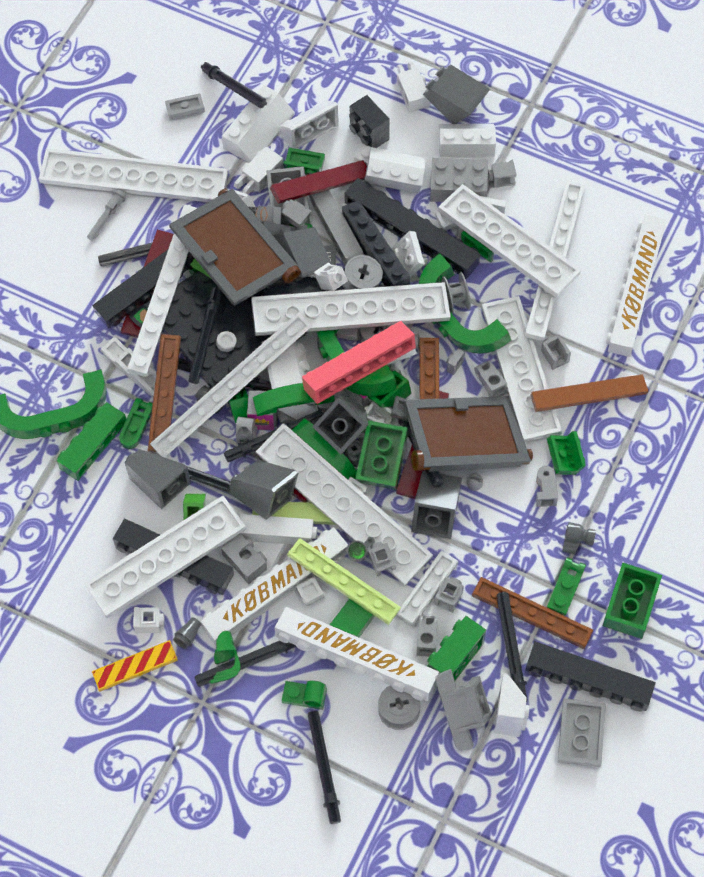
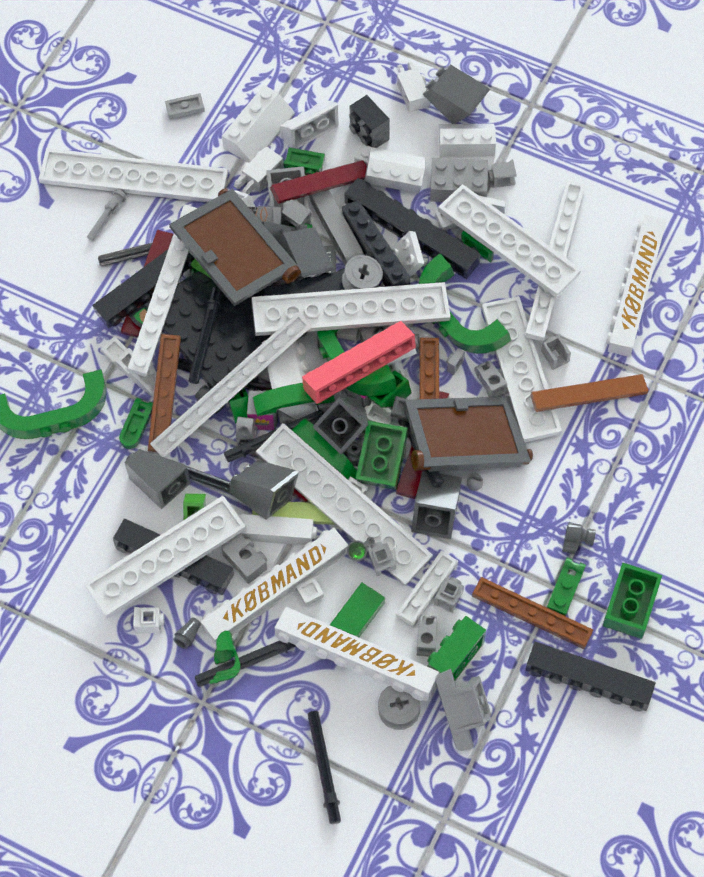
green brick [57,402,126,481] -> none
yellow tile [92,640,178,692] -> none
black axle [201,62,267,108] -> none
white tile [216,331,236,352] -> none
green plate [282,680,327,710] -> none
yellowish green tile [287,538,401,625] -> none
white window [314,263,348,291] -> none
light grey piece [442,272,471,313] -> none
white slope [494,673,530,737] -> none
black axle [496,592,527,702] -> none
light grey leg [536,466,558,507] -> none
green bracket [547,431,586,475] -> none
light grey plate [558,698,606,767] -> none

